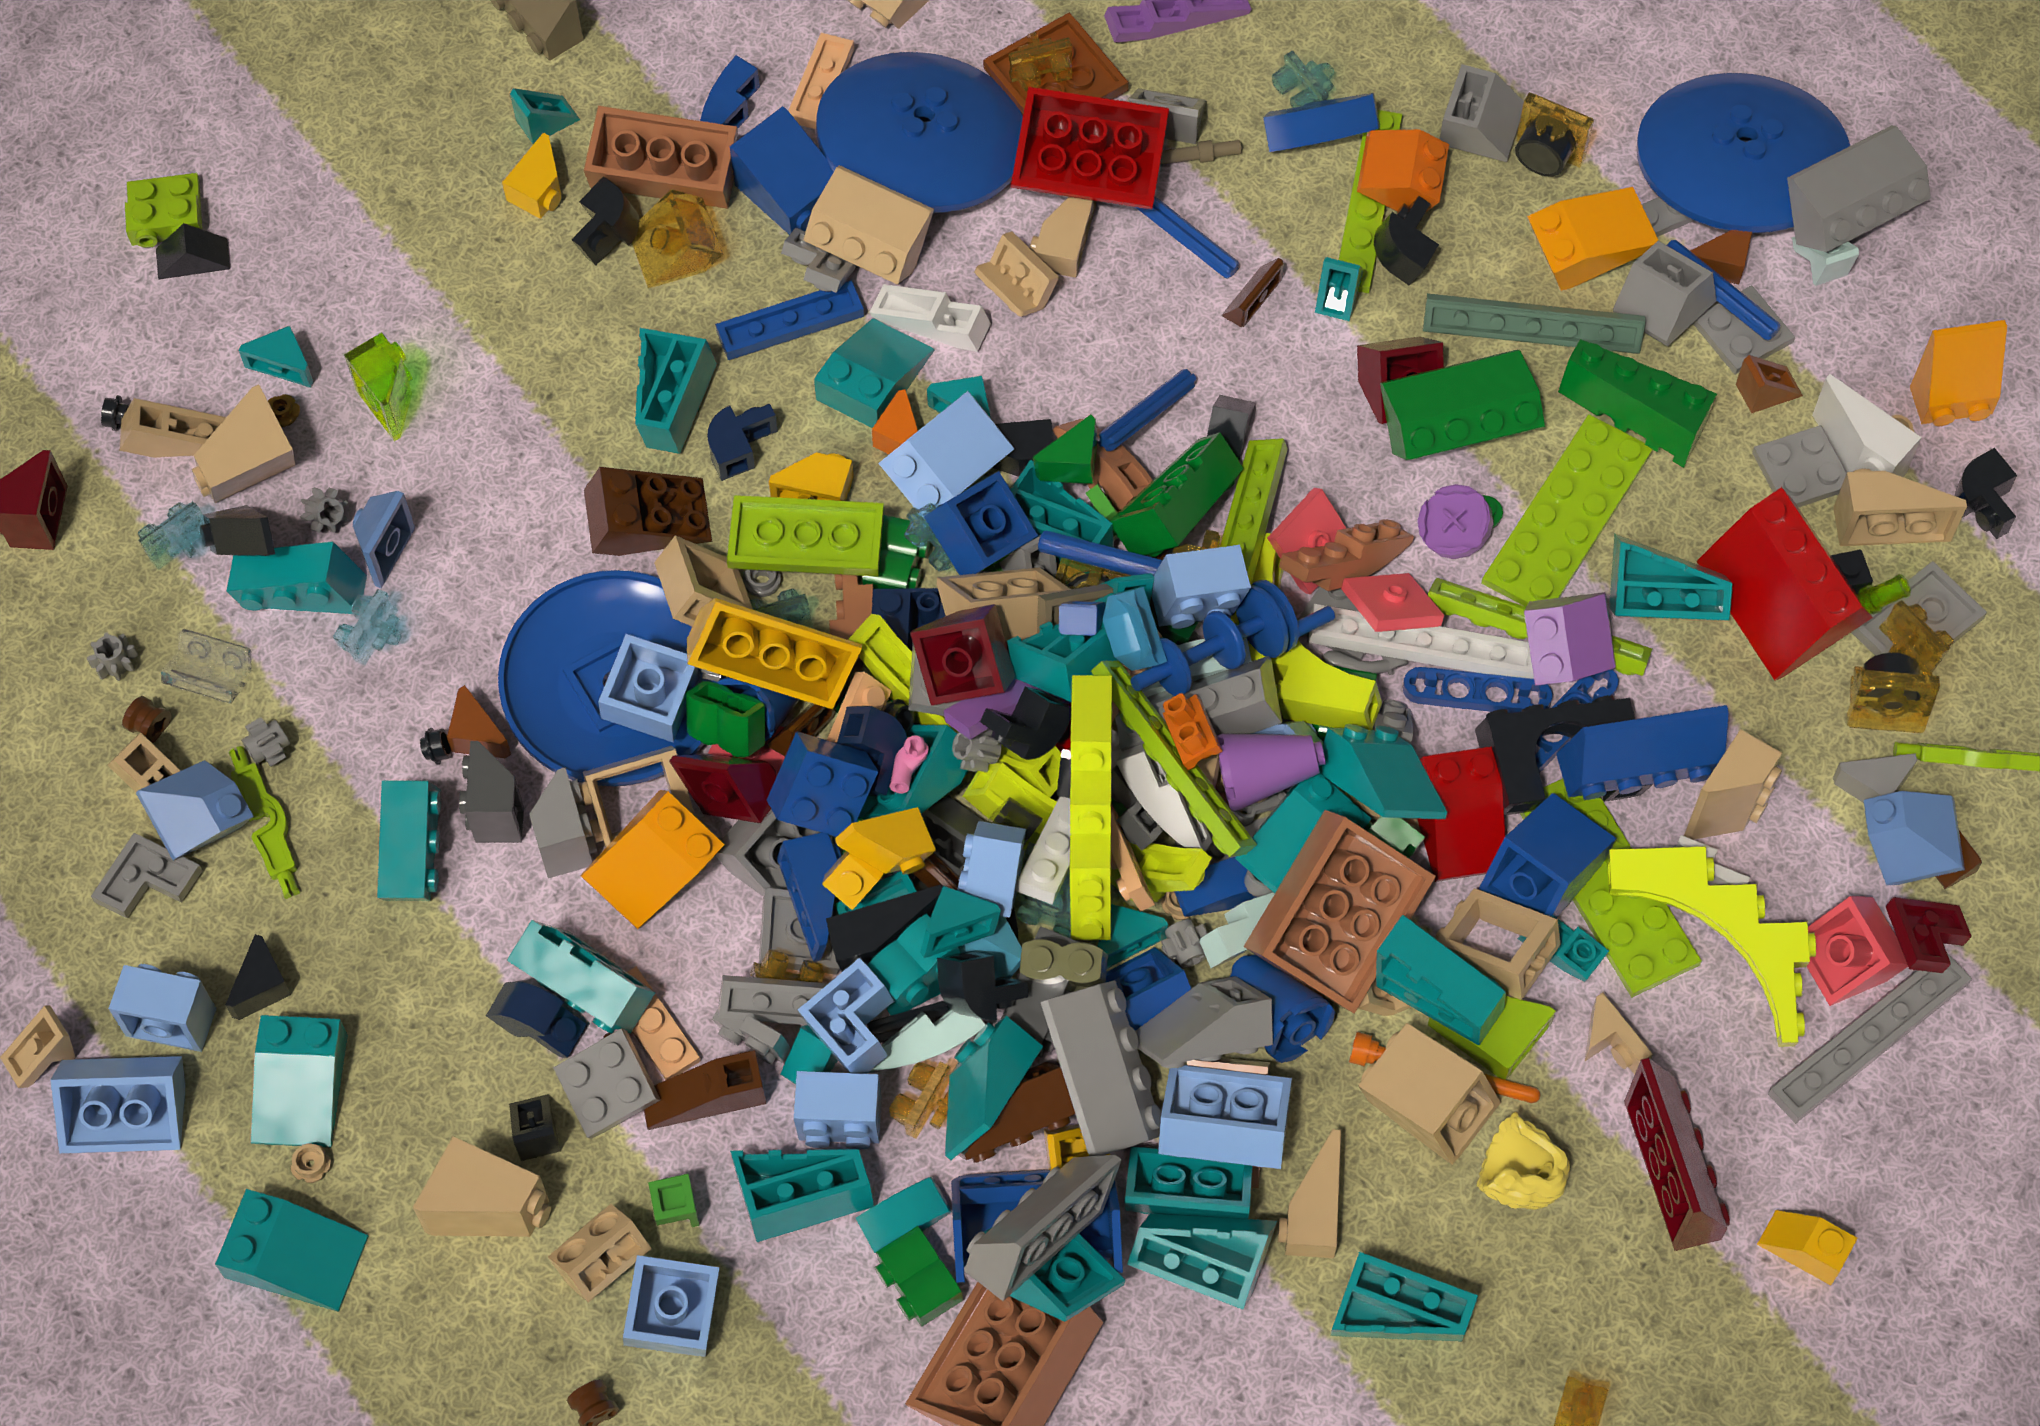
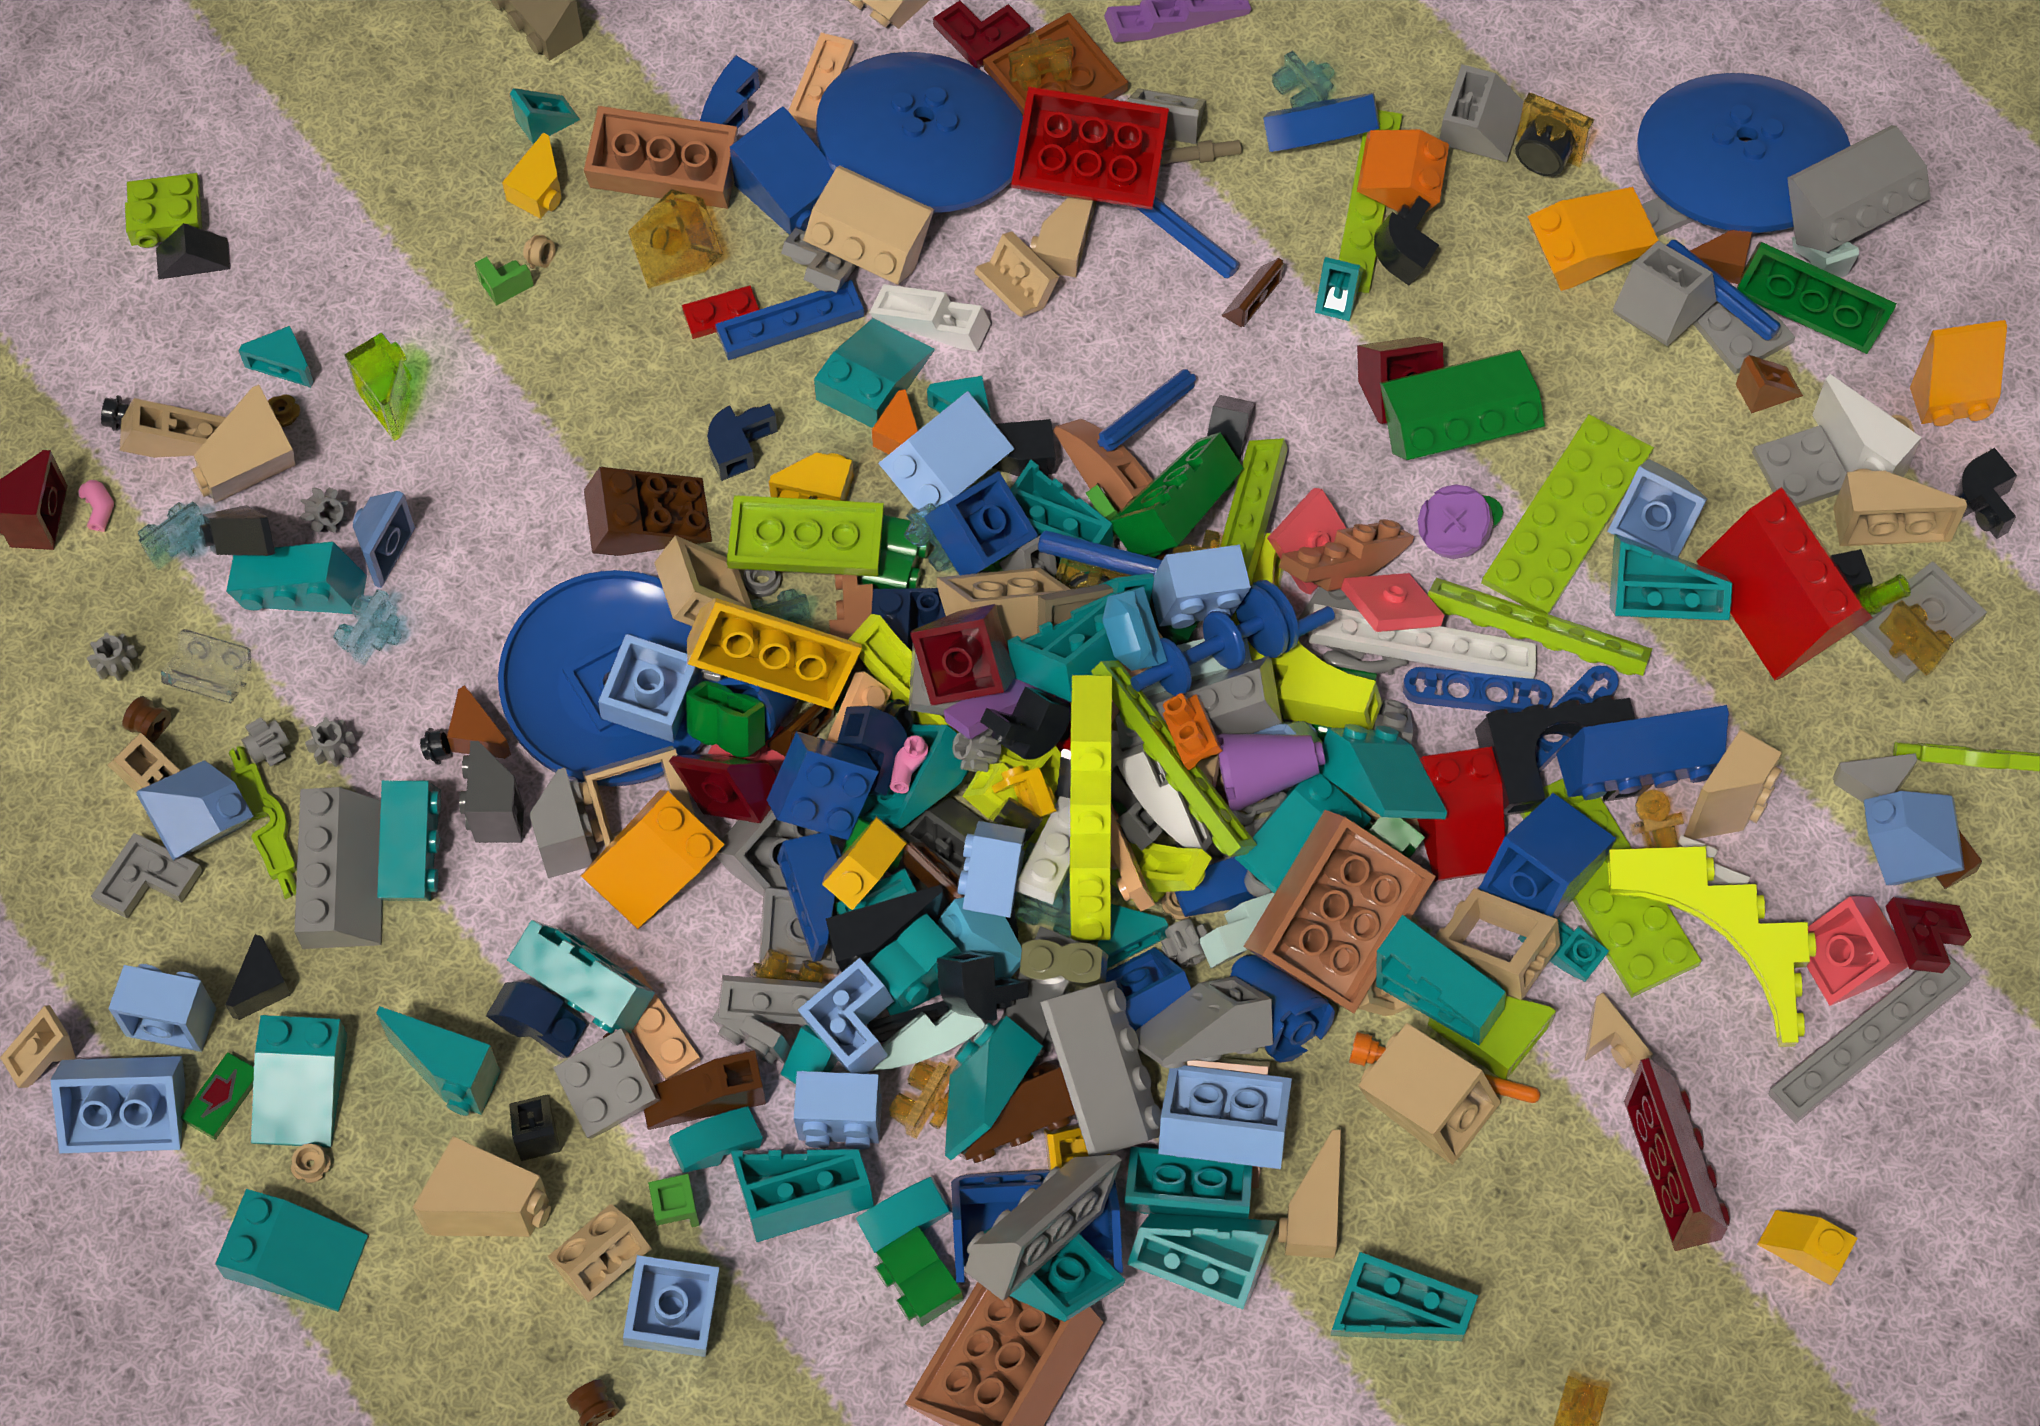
black brick [572,177,640,266] -> none
teal wedge [635,328,717,454] -> none
yellow slope [835,807,936,875] -> none
teal slope [920,886,1001,958] -> none
green slope [1033,414,1098,484] -> none
slope [1059,601,1106,636] -> none
sand green tile [1423,293,1645,354] -> none
light yellow hair [1477,1112,1570,1210] -> none
medium lavender slope [1524,592,1616,686] -> none
green wedge [1558,339,1717,468] -> none
clear yellow piece [1847,653,1940,733] -> none
none -> bright pink arm [79,480,114,532]
none -> green tile [180,1052,254,1140]
none -> light grey slope [294,787,382,949]
none -> light grey gear [305,717,356,767]
none -> teal slope [376,1006,501,1116]
none -> bright green panel [474,256,534,306]
none -> tan plate [523,235,555,269]
none -> teal slope [668,1106,763,1173]
none -> red plate [681,285,759,339]
none -> dark red plate [933,0,1030,69]
none -> yellow bracket [992,765,1056,824]
none -> medium blue slope [1607,459,1708,557]
none -> clear yellow hips [1630,790,1684,848]
none -> green slope [1737,242,1897,354]

